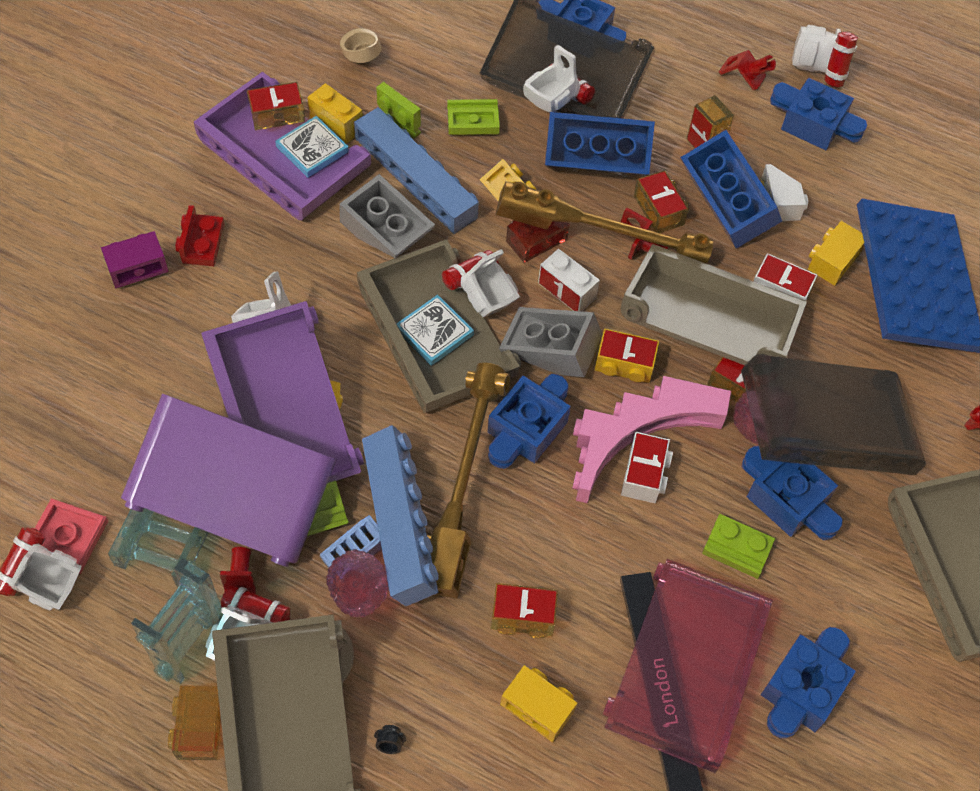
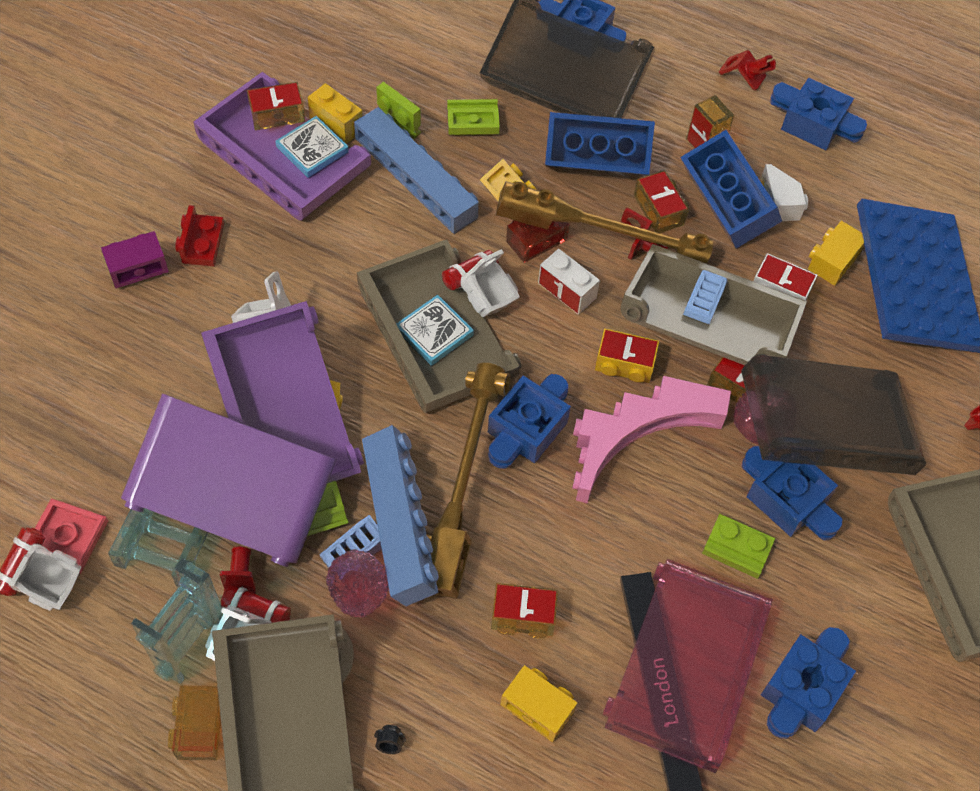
light grey slope [339,174,435,258] -> none
tan hat [340,28,382,63] -> none
light grey slope [499,307,603,377] -> none
white piece [523,45,595,112] -> none
brick [621,432,673,503] -> none
white piece [792,25,858,87] -> none
none -> light blue slope [683,270,727,324]

